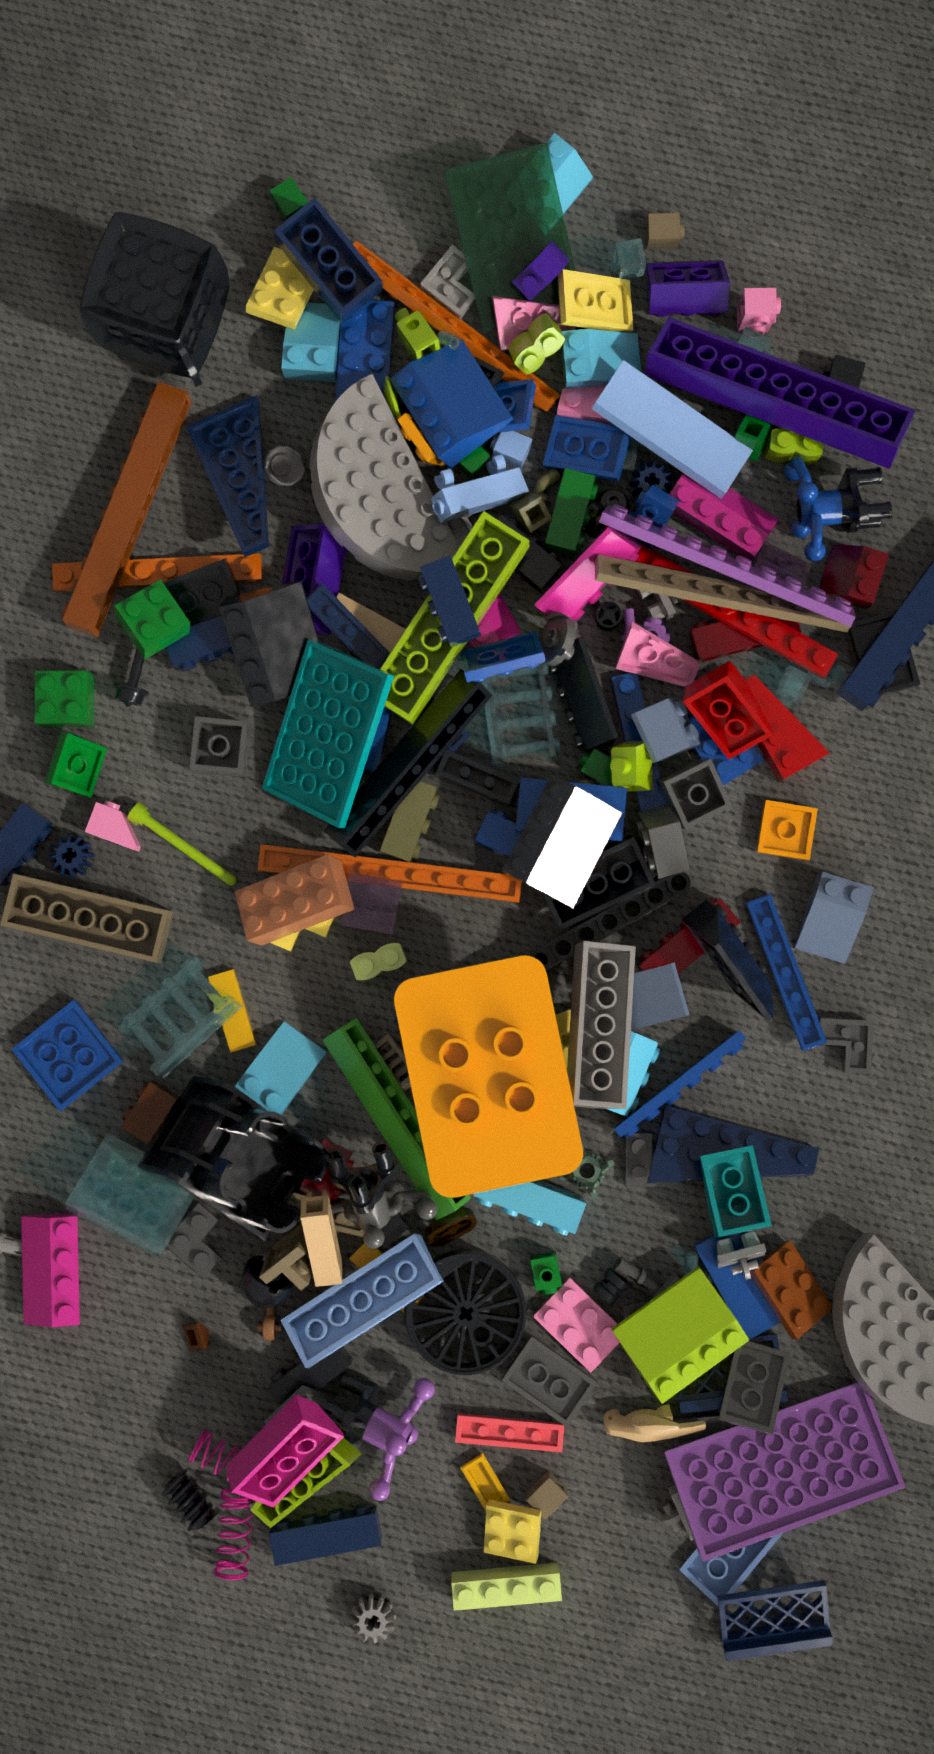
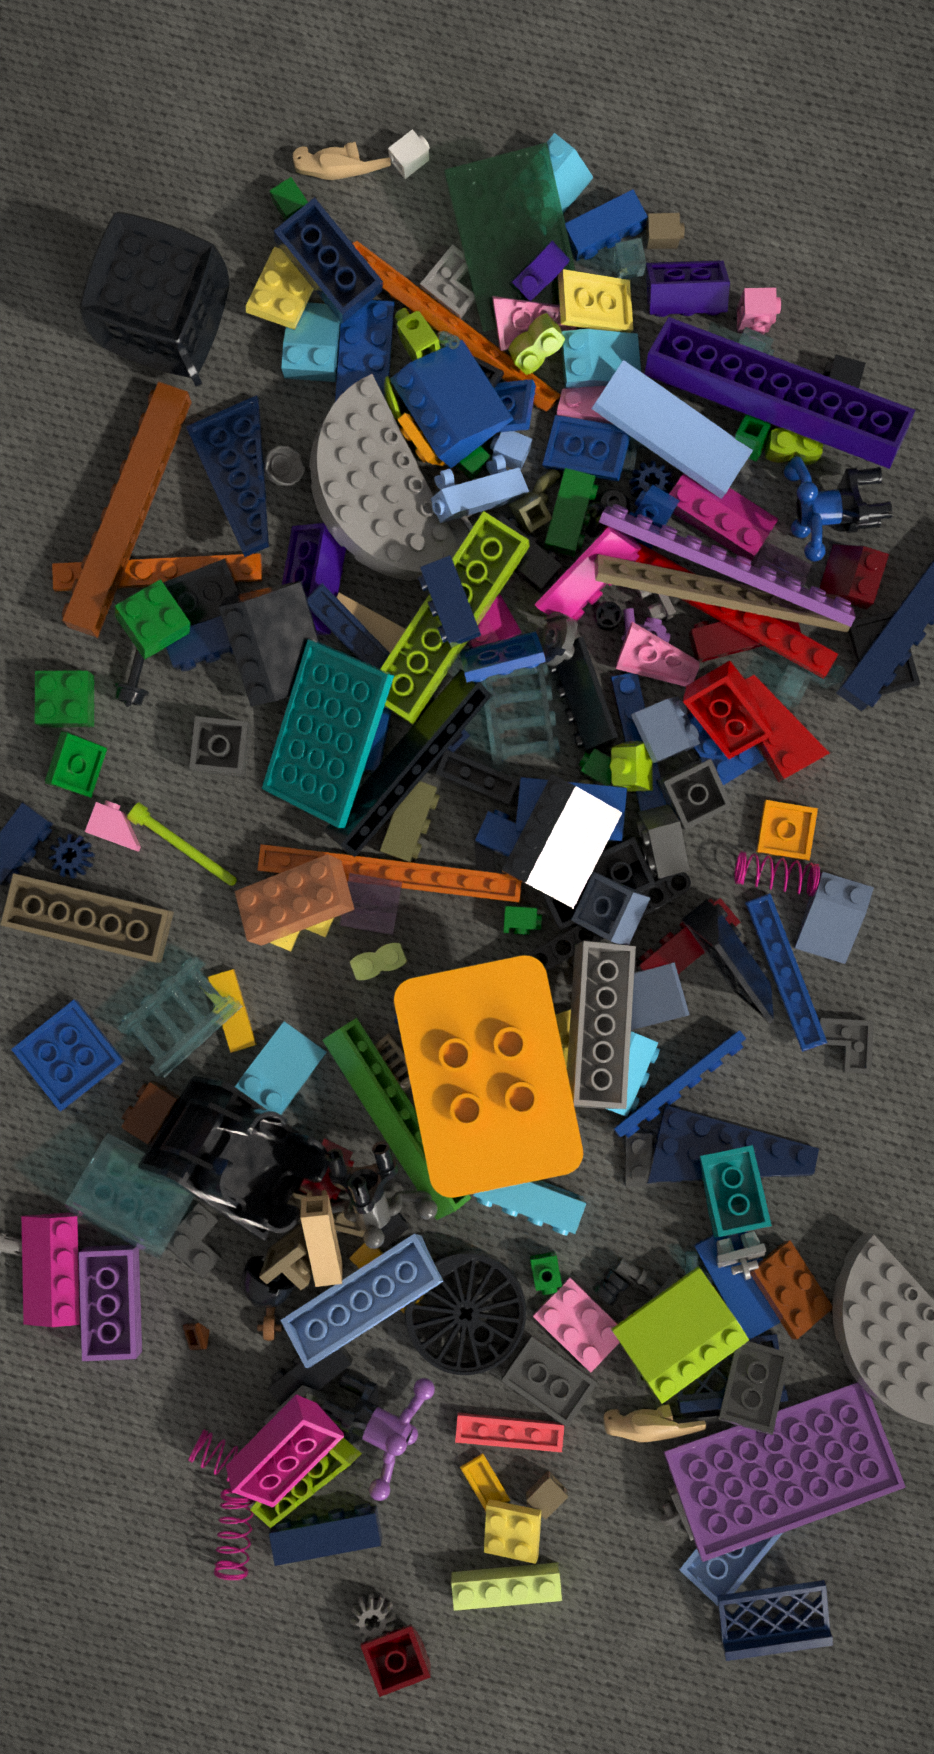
black piece [161,1469,218,1532] -> none
dark brown plate [425,1208,477,1247] -> none
sand green piece [559,1144,615,1198] -> none
none -> medium lavender brick [79,1245,142,1361]
none -> tan animal [293,142,391,180]
none -> dark red slope [360,1624,431,1697]
none -> white brick [388,129,430,179]
none -> green brick [503,906,542,935]
none -> blue brick [563,190,648,261]
none -> sand blue slope [572,872,650,946]
none -> dark pink piece [734,851,820,897]

